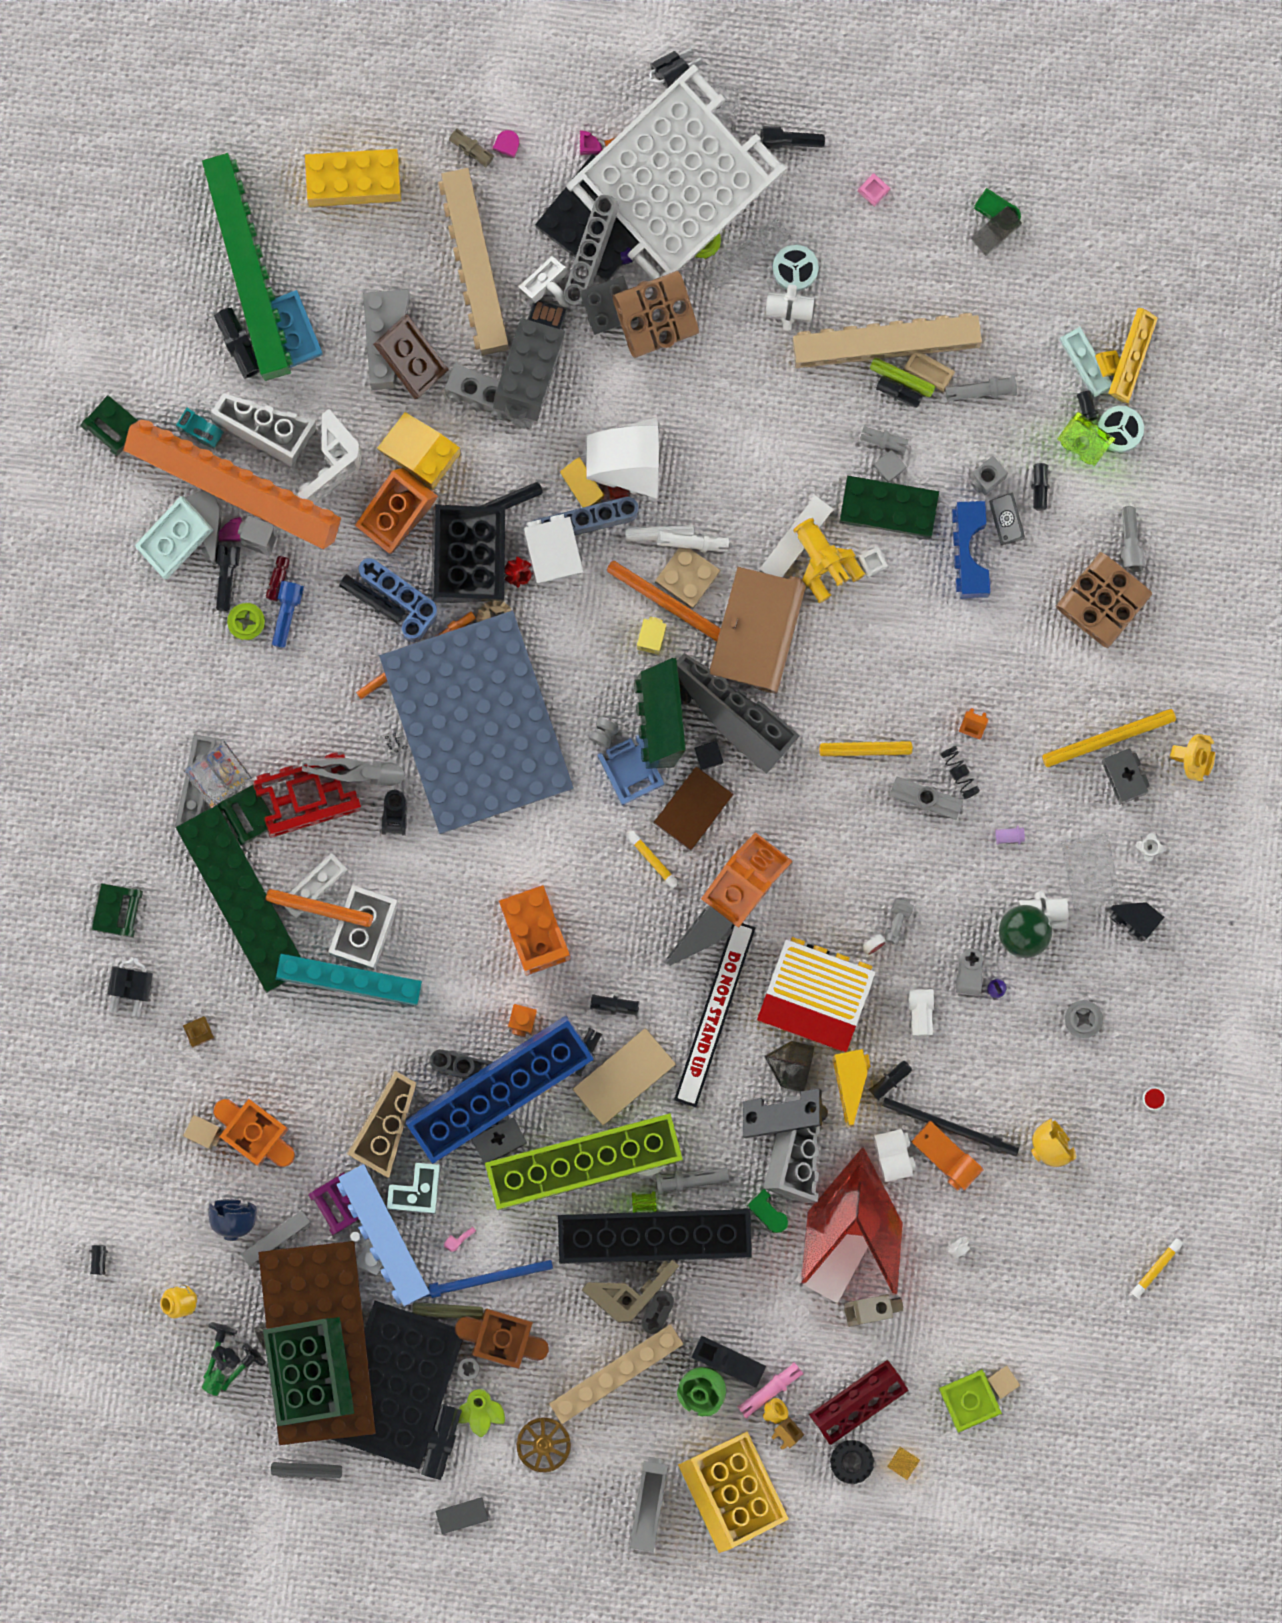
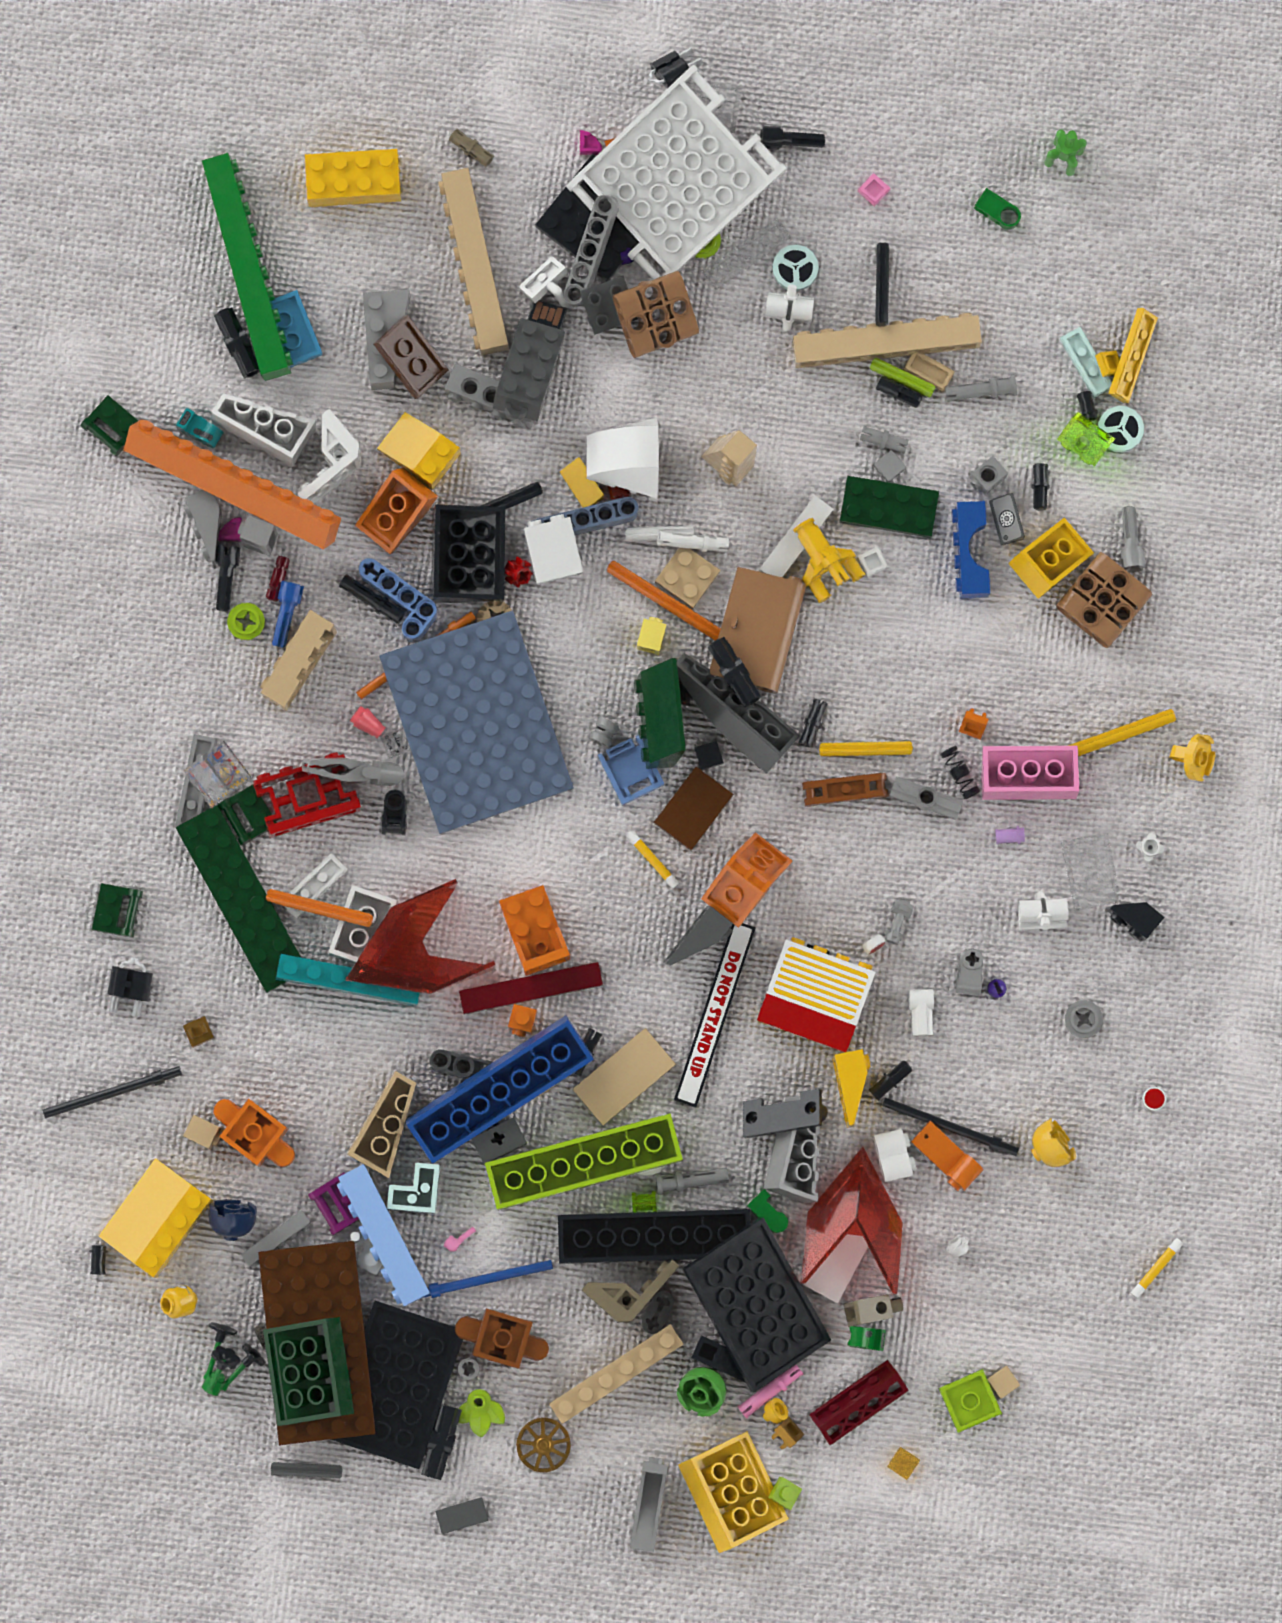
light aqua tile [135,496,213,579] -> none
olive axle [412,1302,483,1320] -> none
dark pink tile [493,130,520,158] -> none
black pin [590,994,640,1016] -> none
clear smoke slope [764,1041,815,1092] -> none
black tyre [830,1440,874,1484] -> none
clear smoke slope [971,206,1022,256] -> none
dark green piece [999,905,1052,958] -> none
dark grey brick [1102,748,1150,805] -> none
none -> black bar [43,1066,182,1119]
none -> yellow slope [99,1158,213,1278]
none -> tan wedge [260,610,337,711]
none -> clear red windscreen [345,879,496,994]
none -> coral cone [350,706,386,739]
none -> dark red tile [459,962,603,1014]
none -> black plate [682,1217,831,1392]
none -> tan wedge [701,430,757,487]
none -> black piece [708,637,761,708]
none -> lime plate [768,1476,802,1510]
none -> black pin [798,699,828,748]
none -> dark orange plate [802,773,889,807]
none -> green leg [847,1326,886,1351]
none -> black axle [875,242,889,327]
none -> bright pink slope [981,746,1079,800]
none -> yellow slope [1008,517,1094,599]
none -> bright green plant [1044,129,1087,176]

